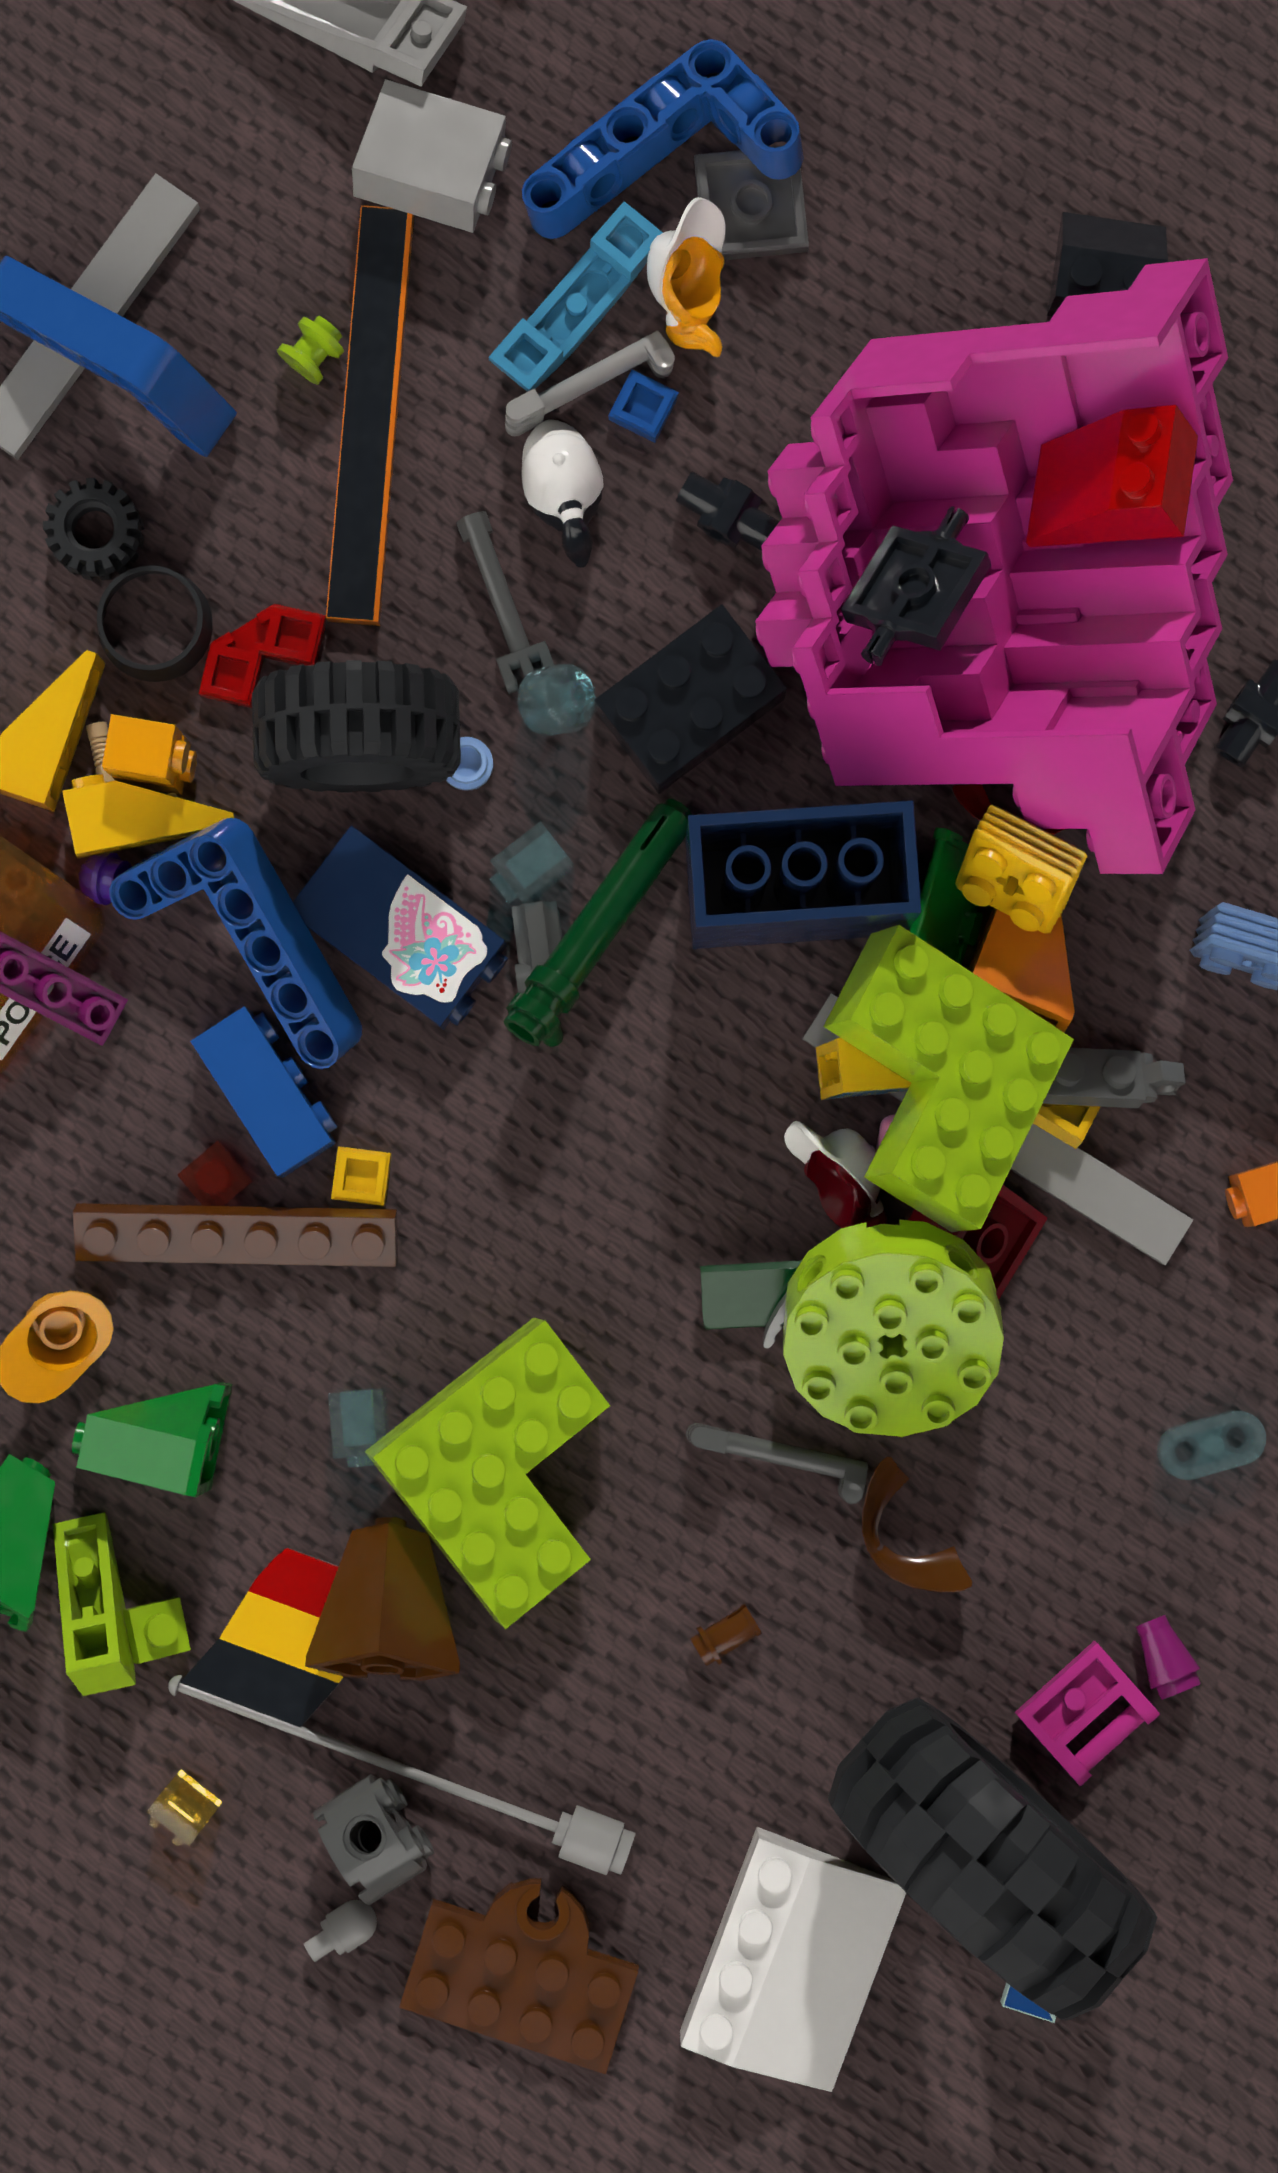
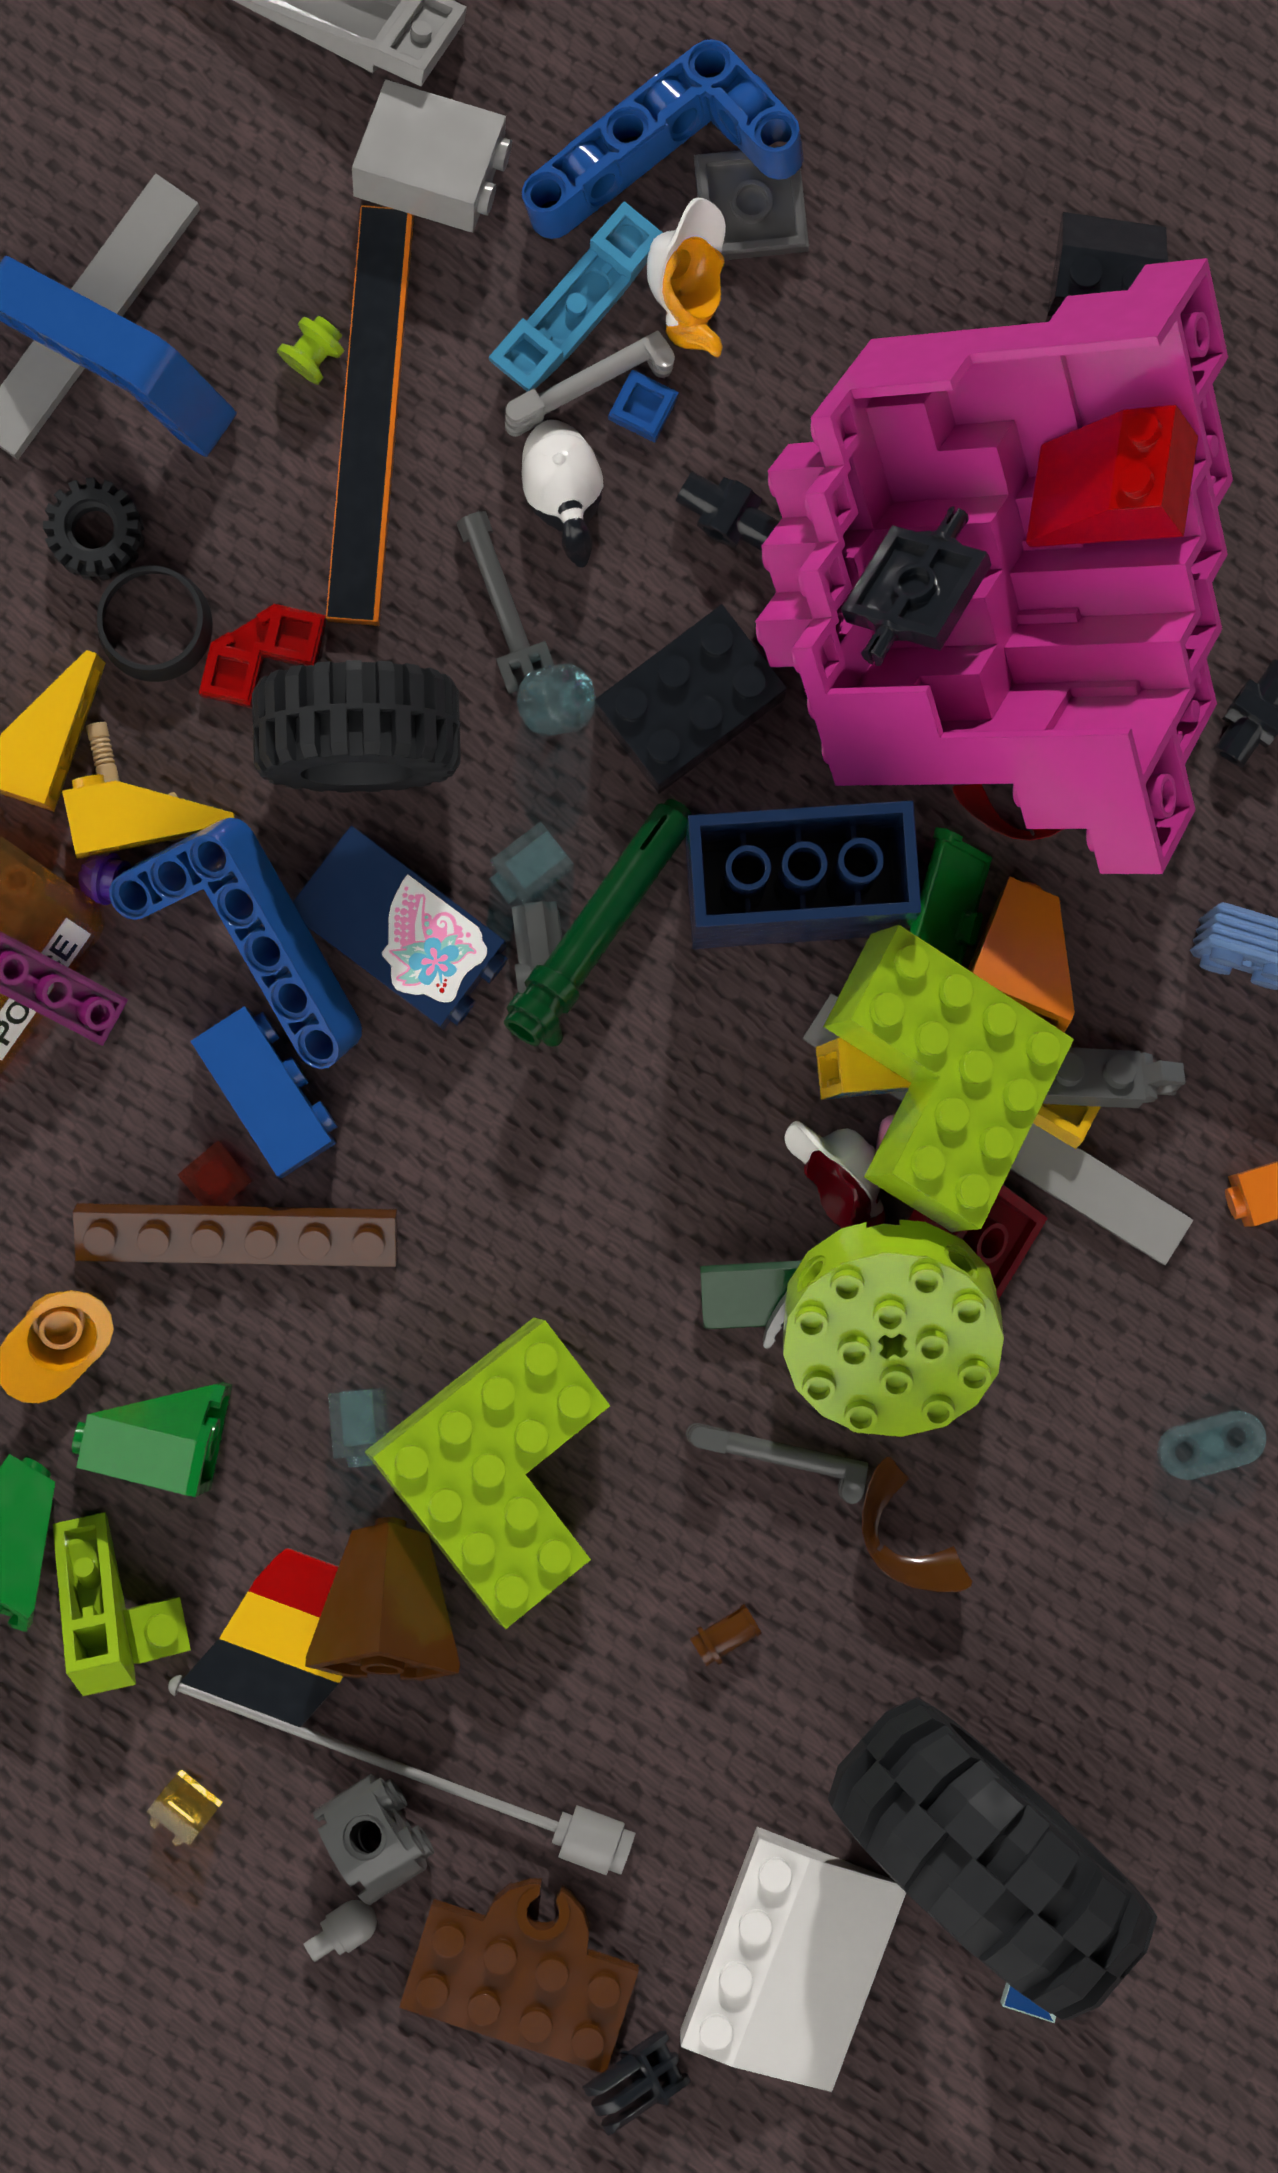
light orange piece [102,714,197,795] -> none
yellow tile [331,1146,392,1206] -> none
light blue plate [446,737,493,790] -> none
yellow brick [955,805,1087,933] -> none
dark pink plate [1015,1640,1160,1786] -> none
magenta cone [1136,1615,1201,1700] -> none
none -> black arm [582,2031,691,2136]

